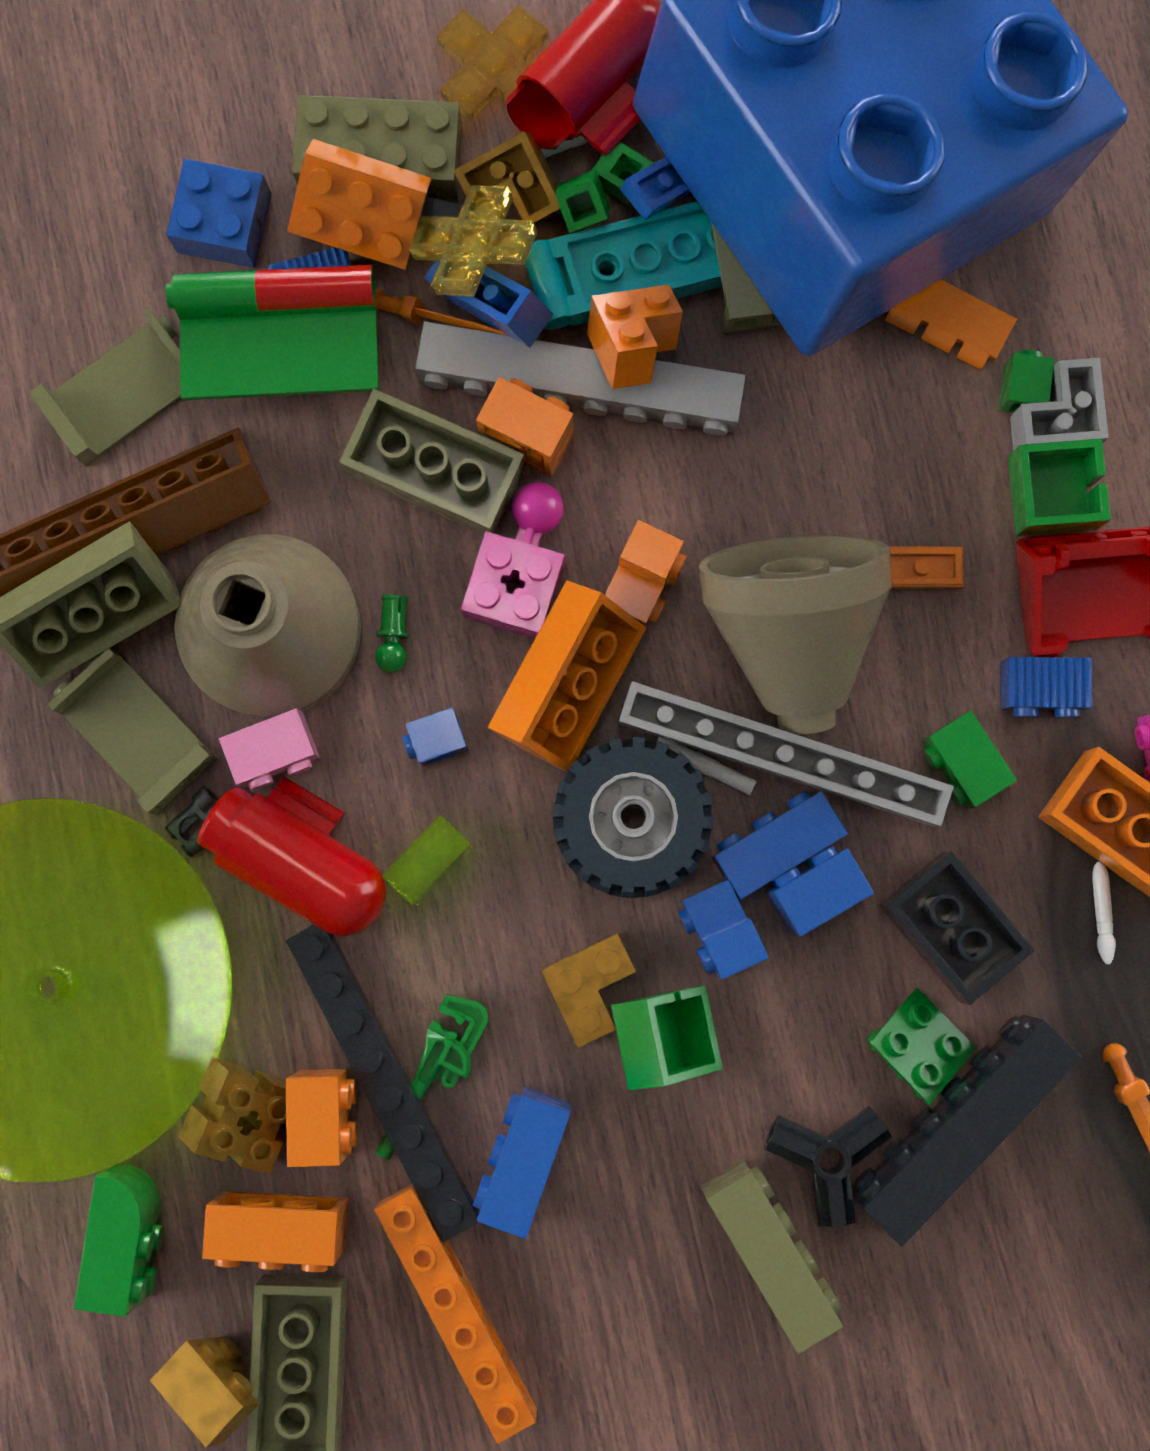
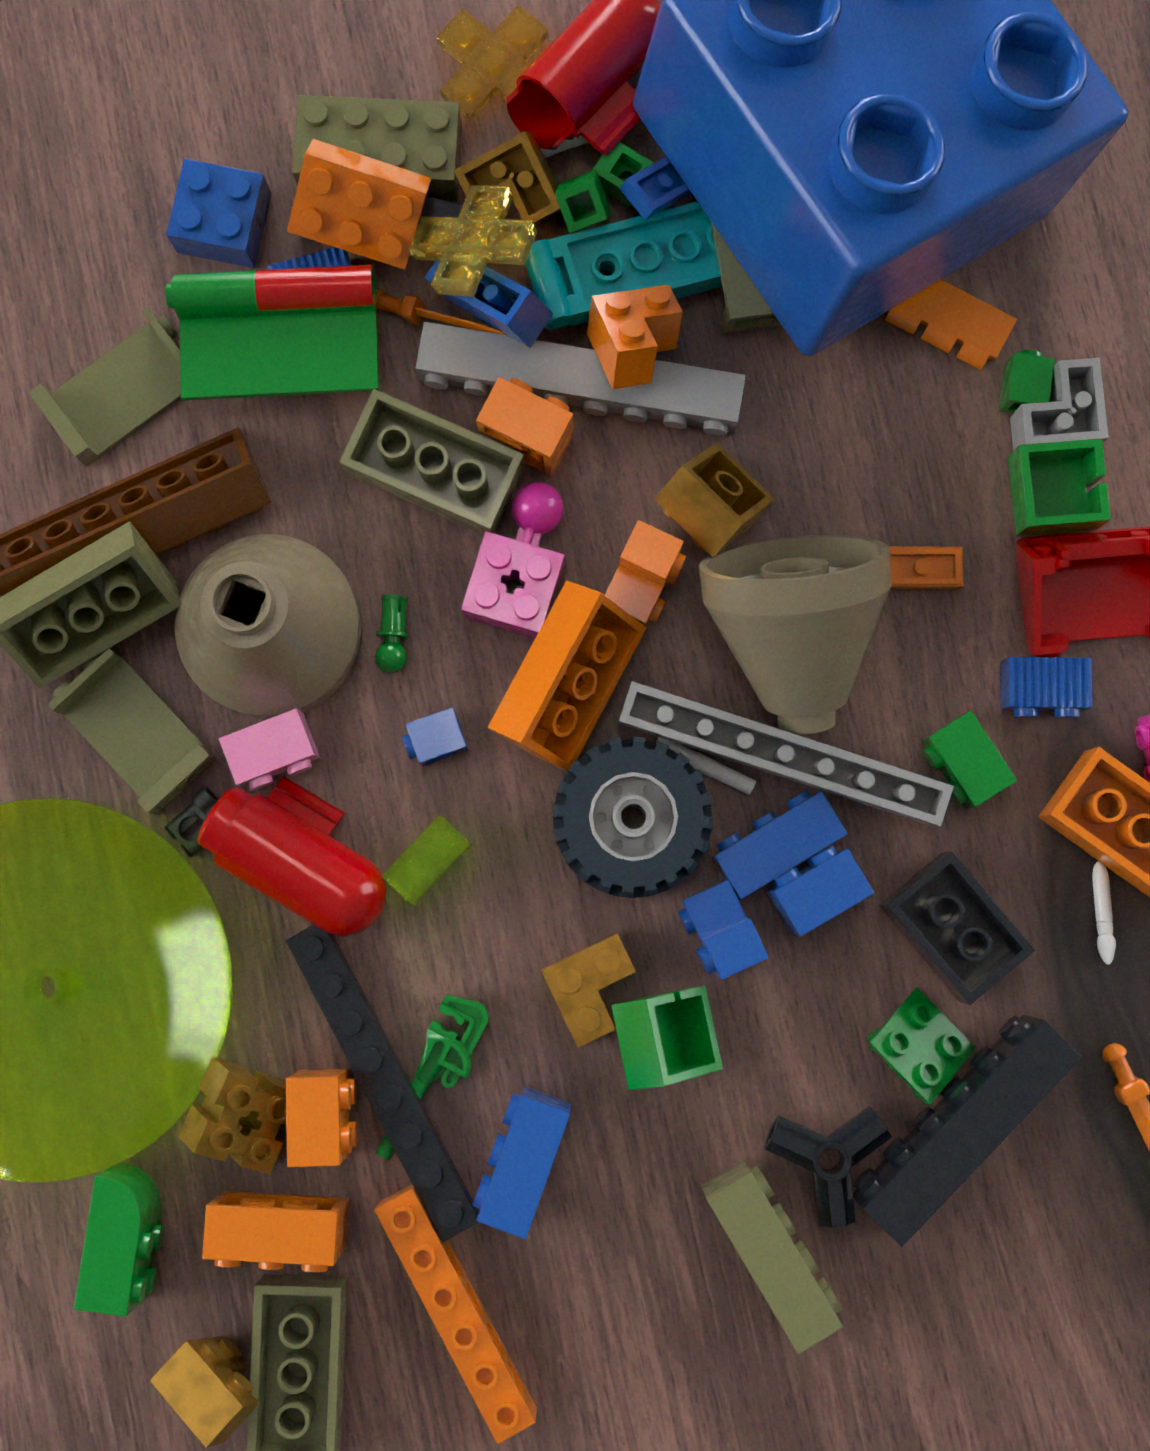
none -> pearl gold brick [654,443,775,557]

